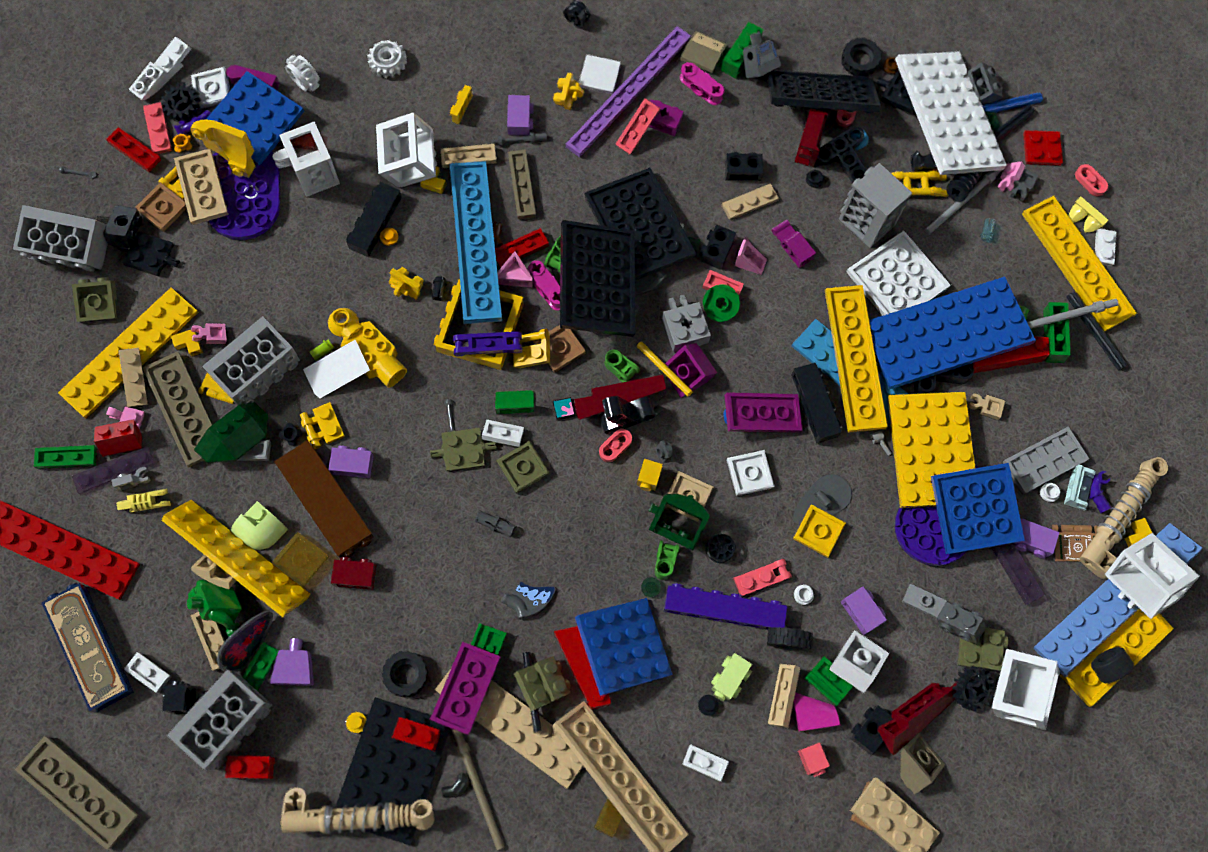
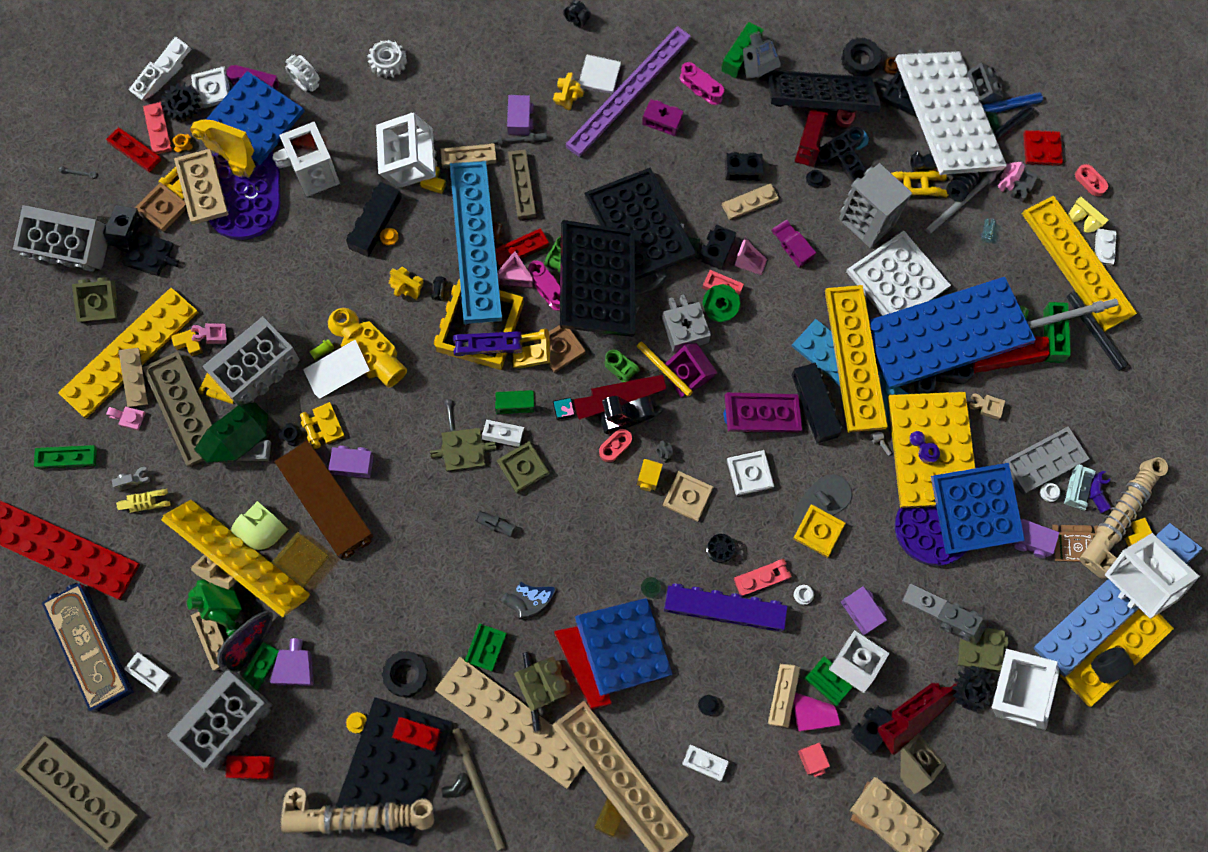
clear purple plate [72,446,155,494] -> none
red brick [94,419,142,456] -> none
black brick [162,681,196,714] -> none
dark purple piece [174,110,211,134] -> none
dark red brick [331,557,377,590] -> none
magenta plate [430,642,501,735] -> none
yellow plate [450,85,473,124] -> none
coral plate [616,98,661,154] -> none
dark green animal [648,494,710,551] -> none
bright green piece [655,540,679,580] -> none
dark tan slope [680,31,727,73] -> none
yellowish green brick [711,653,752,701] -> none
black tyre [767,627,813,651] -> none
clear purple plate [991,543,1044,605] -> none
none -> dark purple plate [909,431,940,464]

